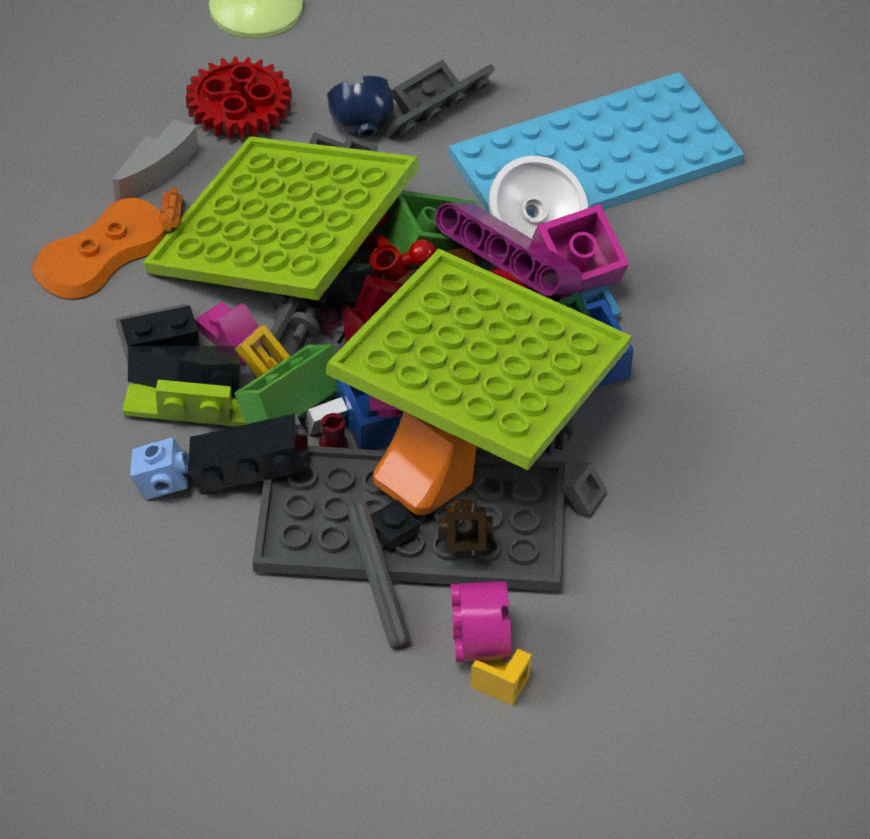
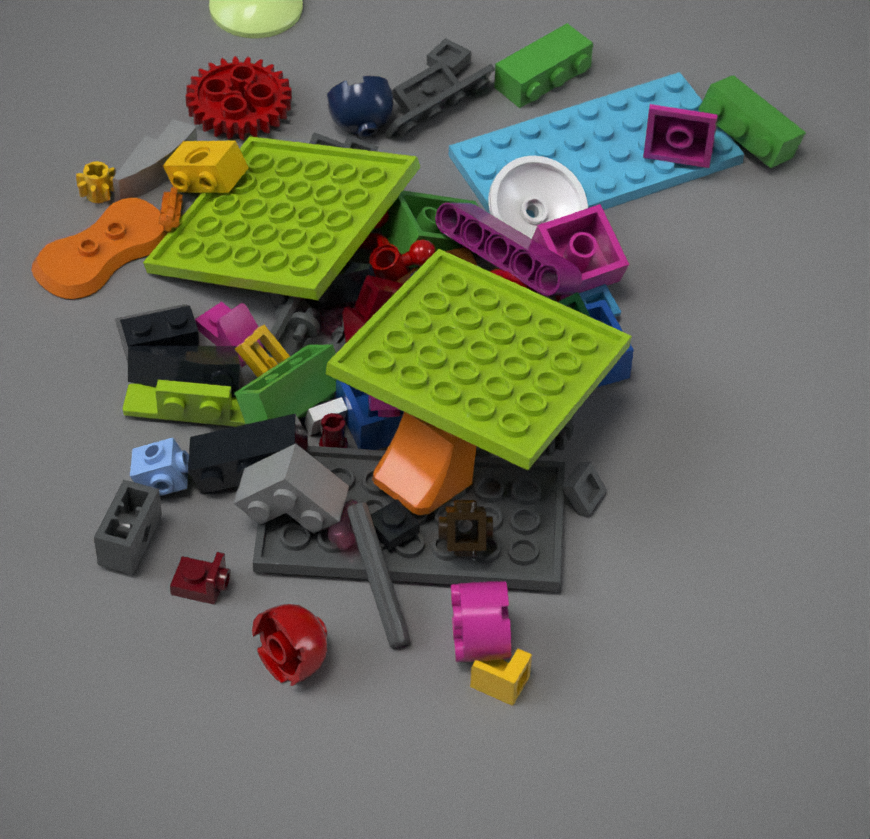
none -> yellow gear [76,161,116,203]
none -> dark grey brick [94,480,162,575]
none -> yellow brick [163,141,249,193]
none -> dark red bracket [170,552,231,605]
none -> light grey brick [233,444,349,534]
none -> red cylinder [252,604,327,686]
none -> clear pink arm [327,499,358,551]
none -> dark grey plate [426,38,471,75]
none -> bright green brick [494,23,593,108]
none -> dark pink slope [643,104,718,168]
none -> bright green brick [698,75,806,168]

